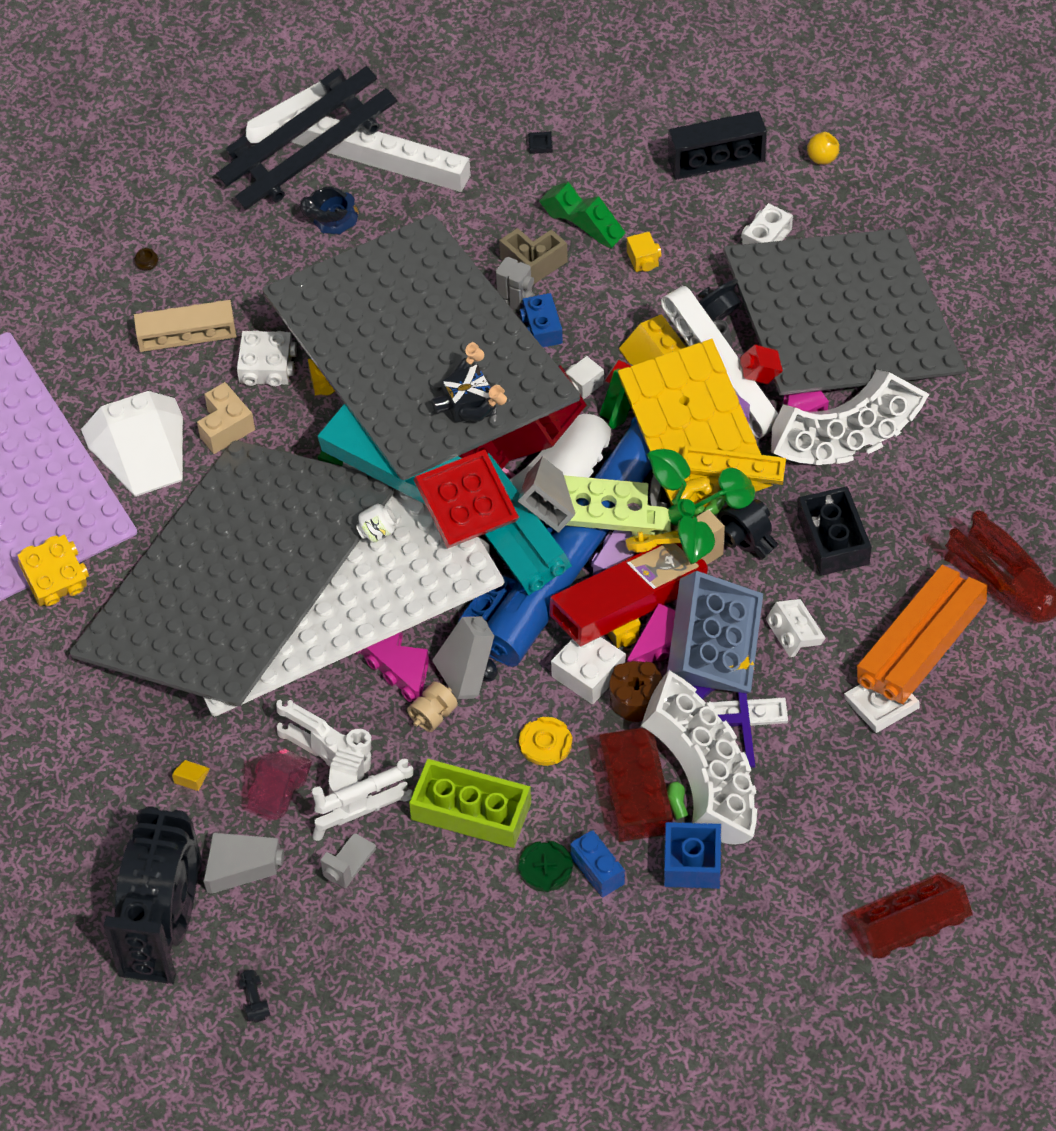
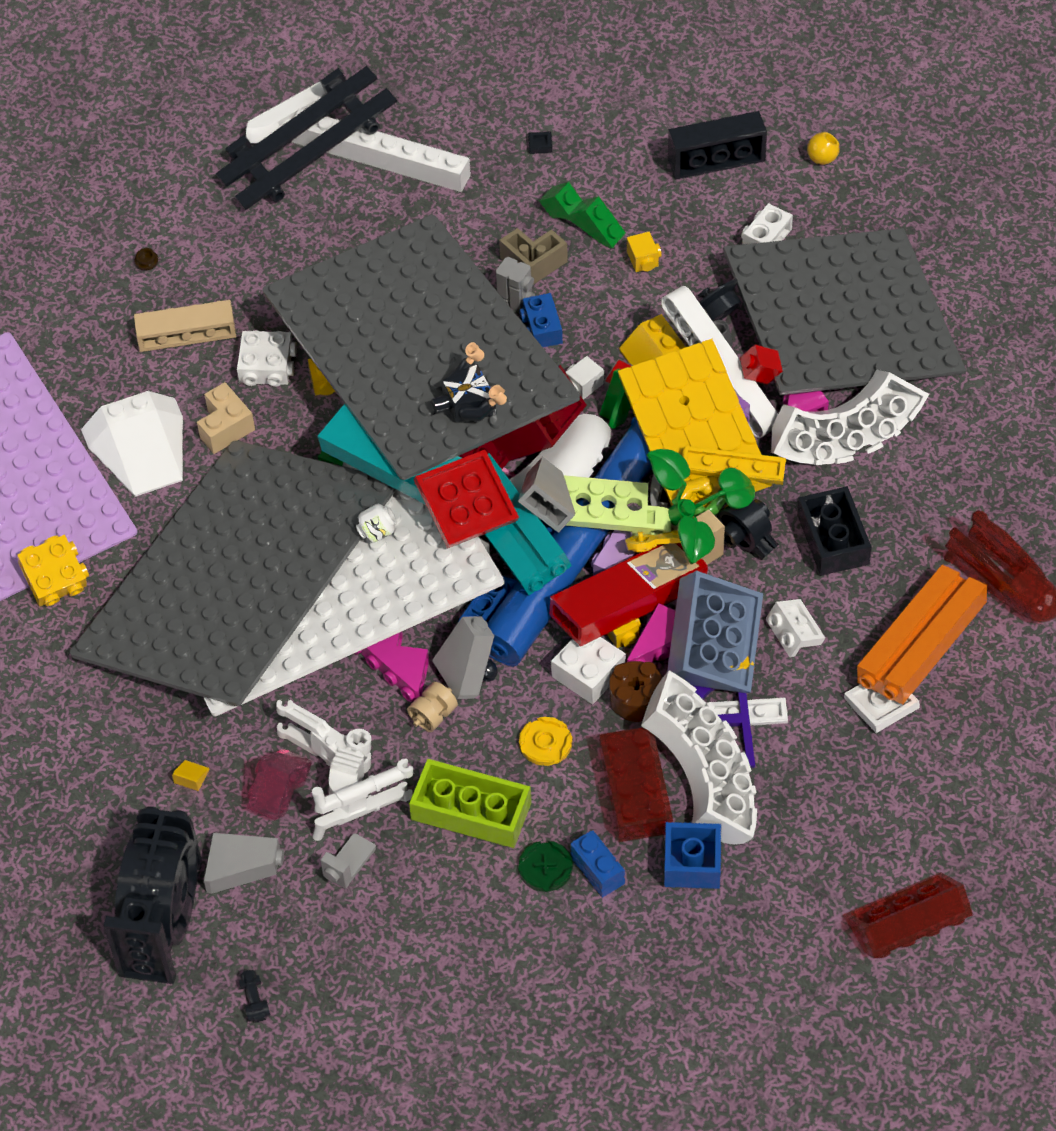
piece [300,186,359,234] -> none
bright green arm [666,782,688,820] -> none

